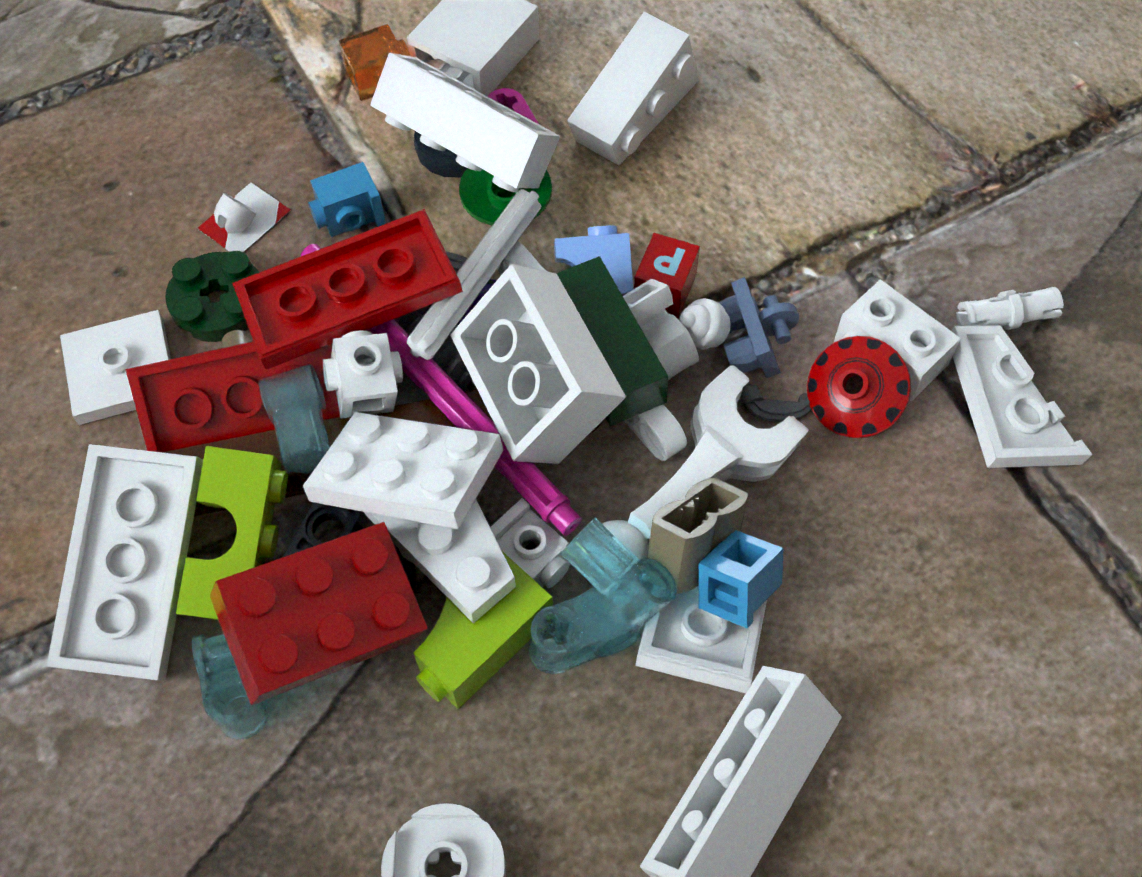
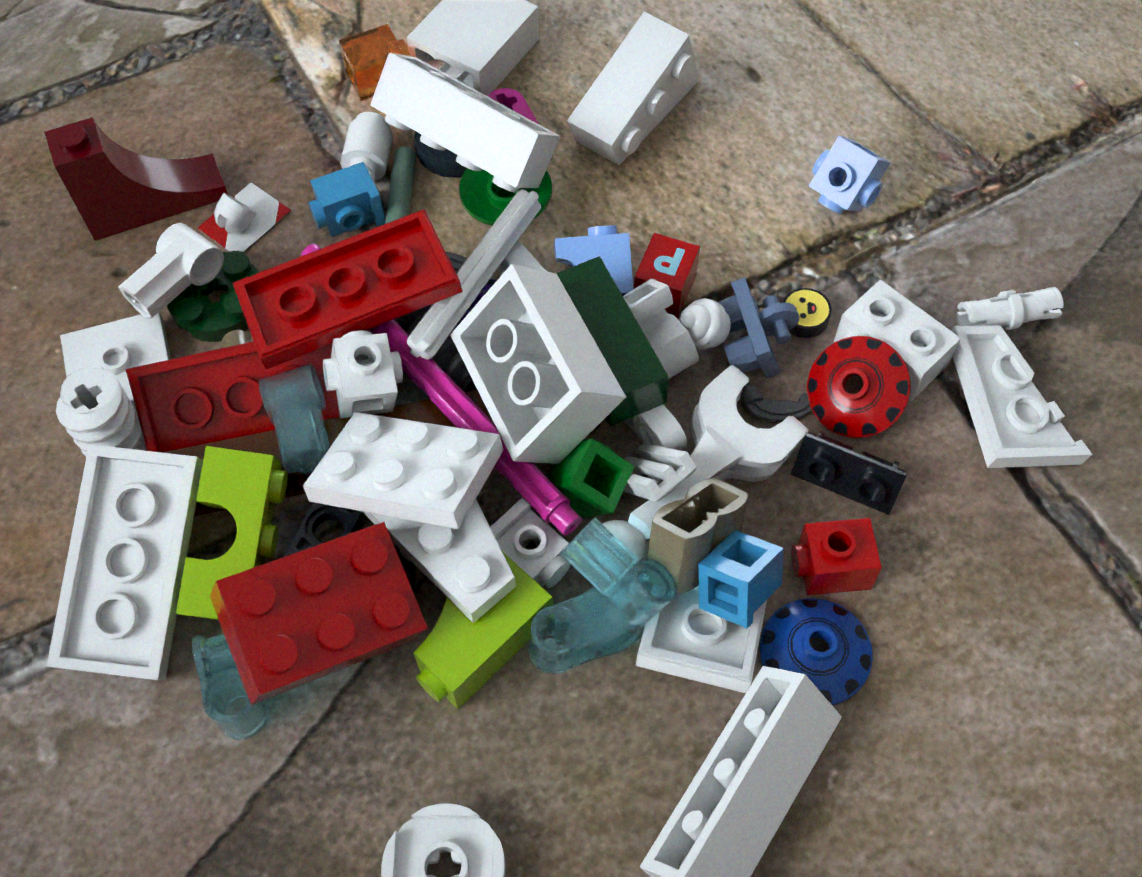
none -> dark red arch [44,117,228,241]
none -> white piece [56,367,147,456]
none -> white piece [118,223,224,319]
none -> white brick [340,112,393,181]
none -> sand green piece [385,147,417,224]
none -> green brick [548,438,635,518]
none -> white tile [623,443,697,502]
none -> blue dish [760,598,873,706]
none -> tile [783,288,832,338]
none -> black hinge [790,431,908,515]
none -> red brick [791,518,882,596]
none -> light blue brick [809,136,890,214]

